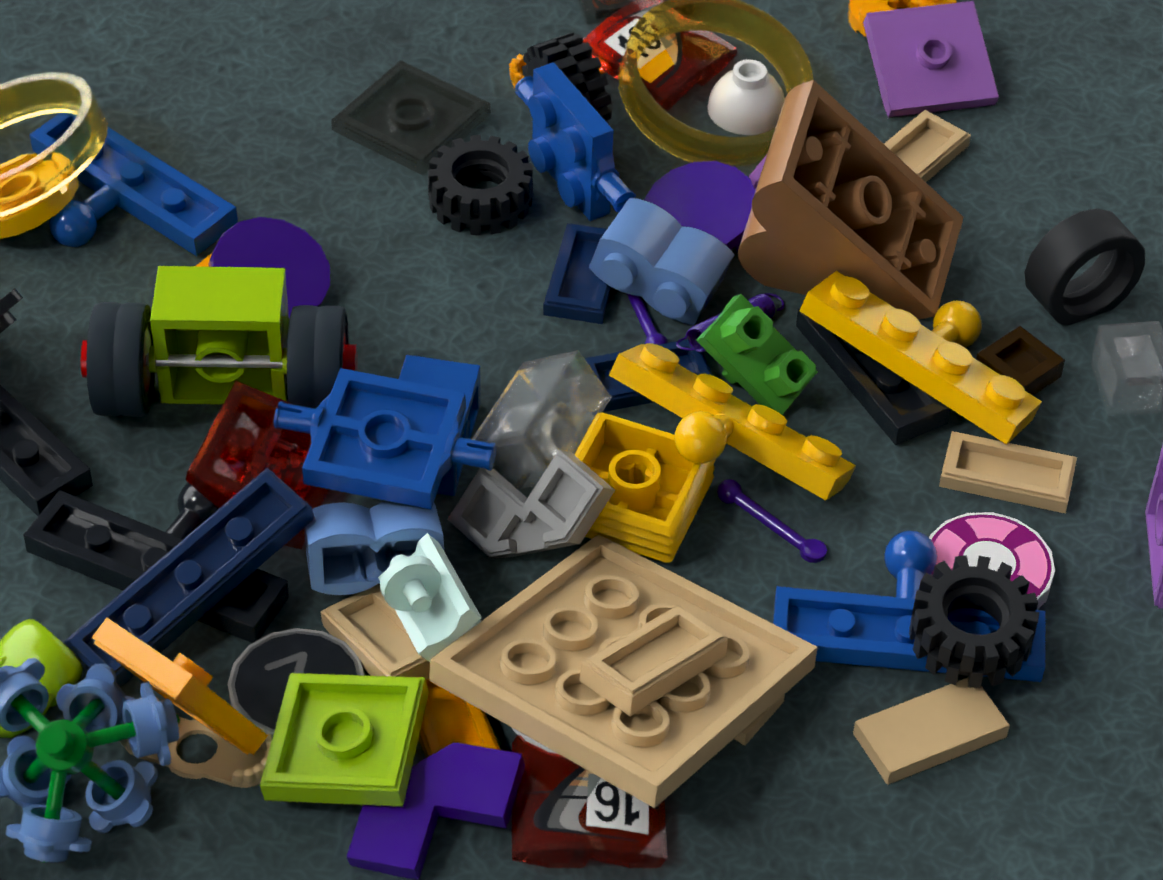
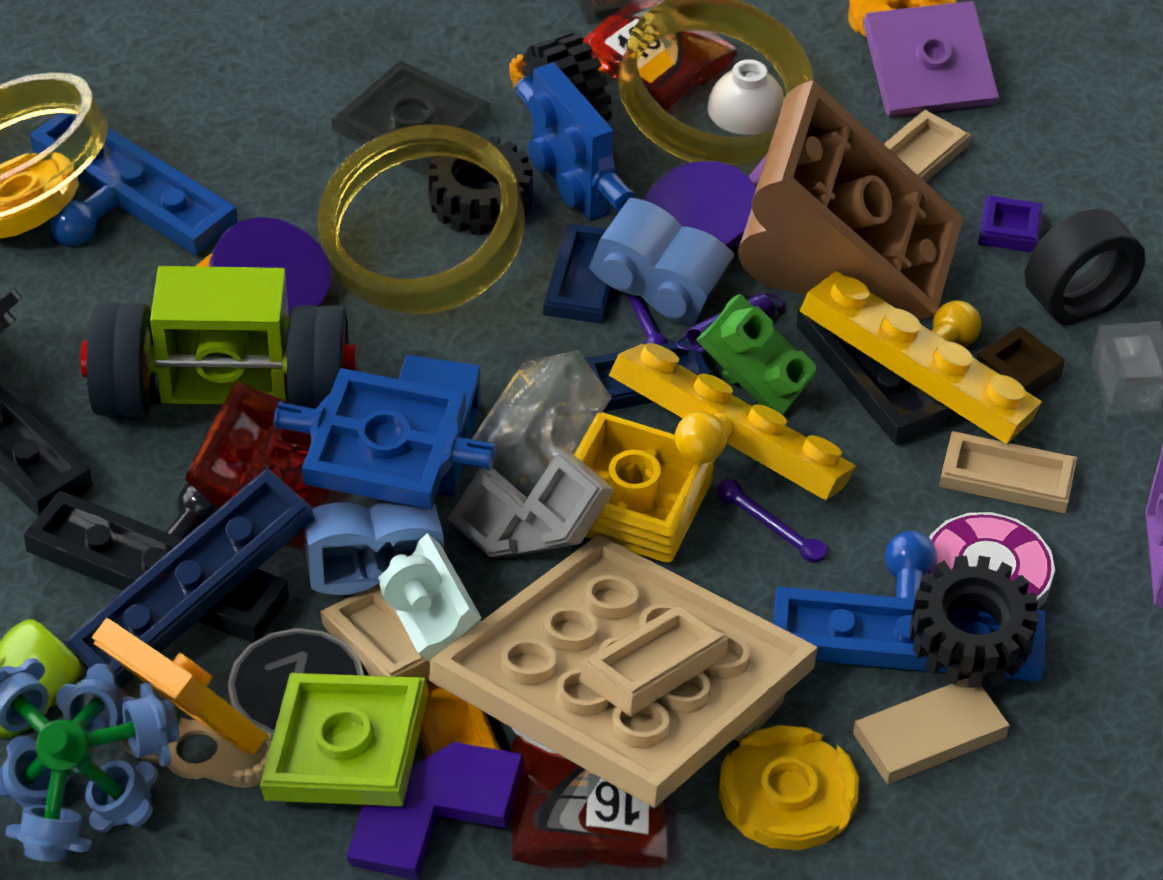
none -> clear yellow piece [318,125,525,314]
none -> yellow tile [718,725,859,851]
none -> dark purple tile [978,195,1043,253]

